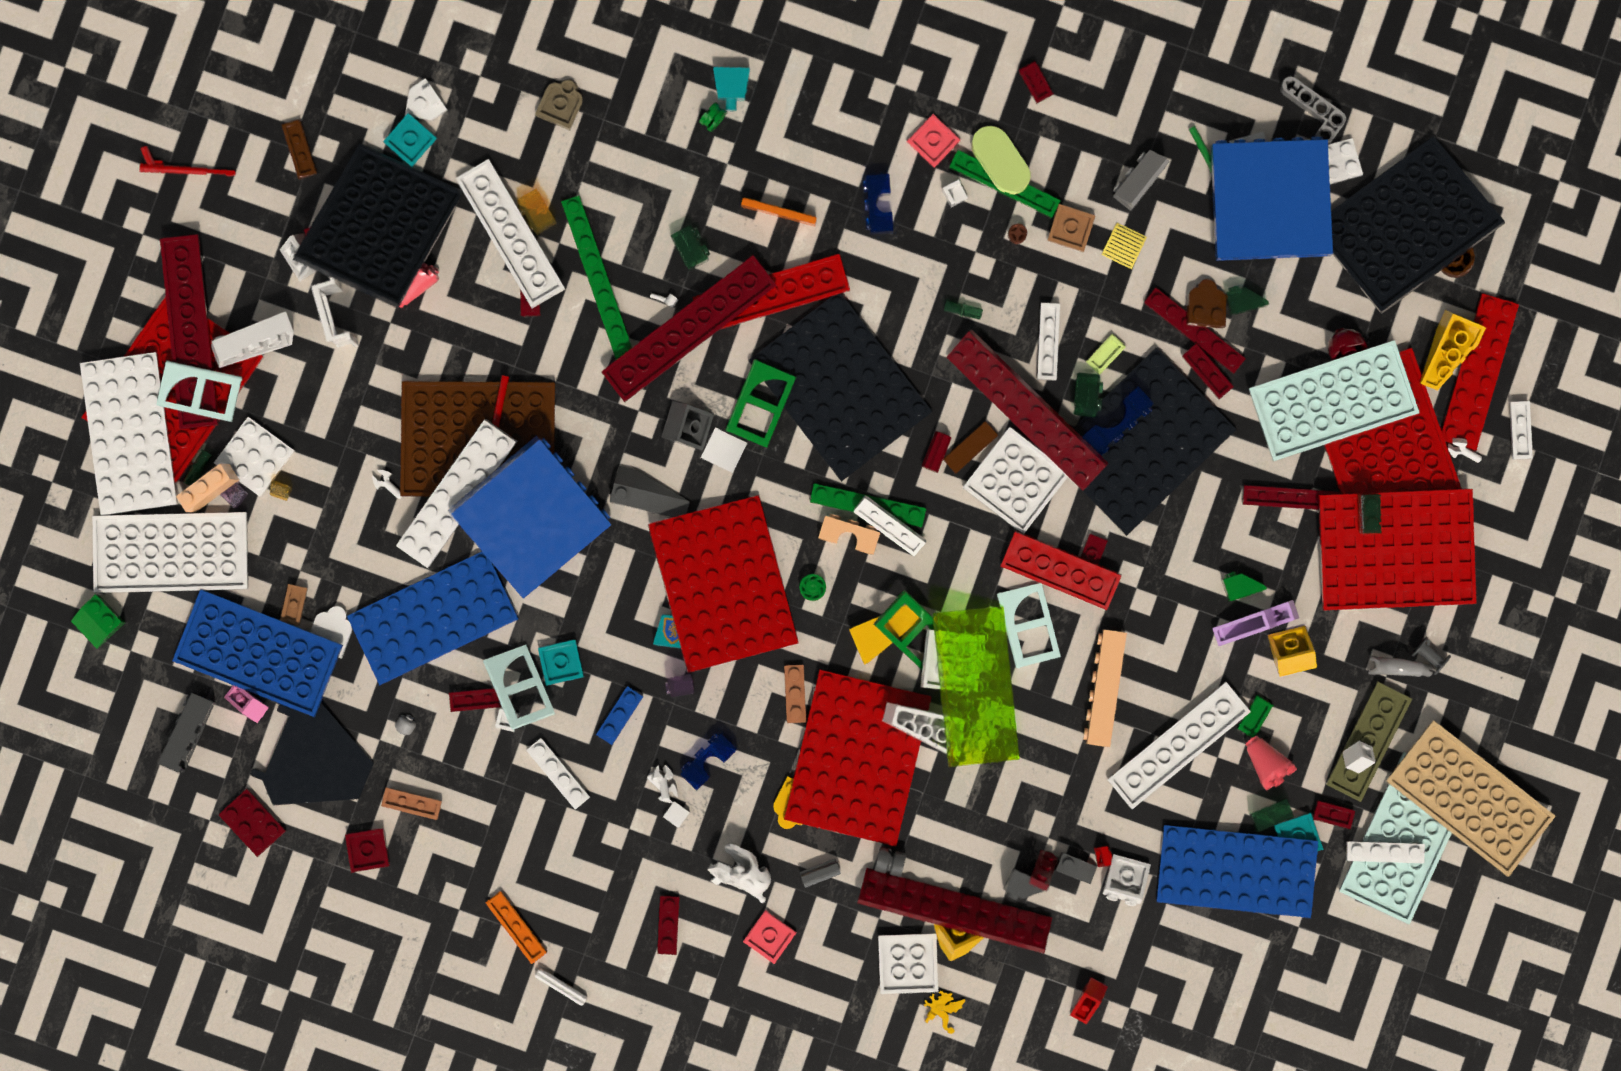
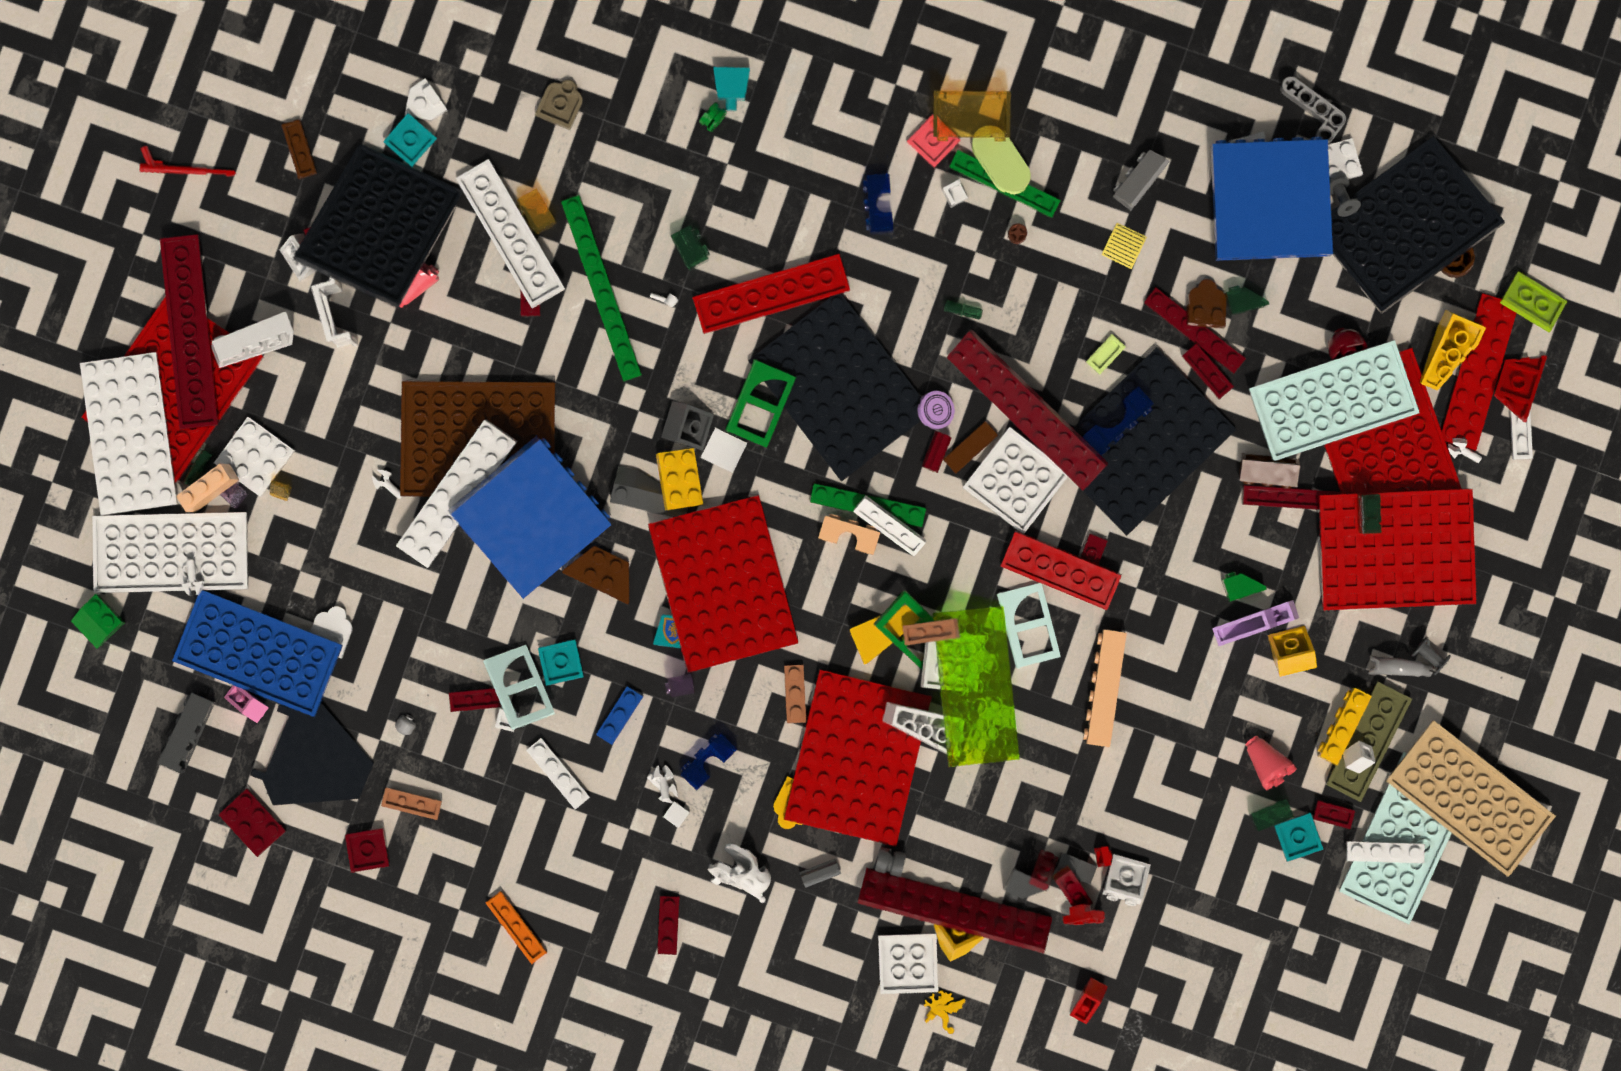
light aqua window [156,361,242,422] -> none
medium nougat plate [280,584,308,626] -> none
blue plate [347,552,519,685] -> none
red bar [492,375,509,428] -> none
white axle [535,968,587,1006] -> none
dark red plate [601,255,777,402] -> none
orange tile [741,198,817,227] -> none
coral tile [743,910,797,964] -> none
green wheel [799,574,826,601] -> none
dark red plate [1018,61,1053,104] -> none
white plate [1037,303,1060,381] -> none
medium nougat plate [1047,204,1095,253] -> none
clear green brick [1073,373,1103,417] -> none
white plate [1107,682,1251,809] -> none
blue plate [1157,825,1318,918] -> none
green bar [1188,126,1212,173] -> none
green tile [1237,696,1274,738] -> none
none -> white bar [181,559,204,596]
none -> reddish brown wing [562,546,630,605]
none -> yellow plate [656,448,703,511]
none -> nougat plate [903,619,960,645]
none -> lavender tile [918,391,955,429]
none -> clear yellow windscreen [933,91,1011,142]
none -> dark red plate [1052,865,1093,907]
none -> red plate [1063,904,1105,925]
none -> brick [1239,453,1300,488]
none -> yellow brick [1317,688,1372,765]
none -> dark grey piece [1330,177,1361,217]
none -> red wing [1494,355,1547,422]
none -> lime plate [1500,271,1567,332]

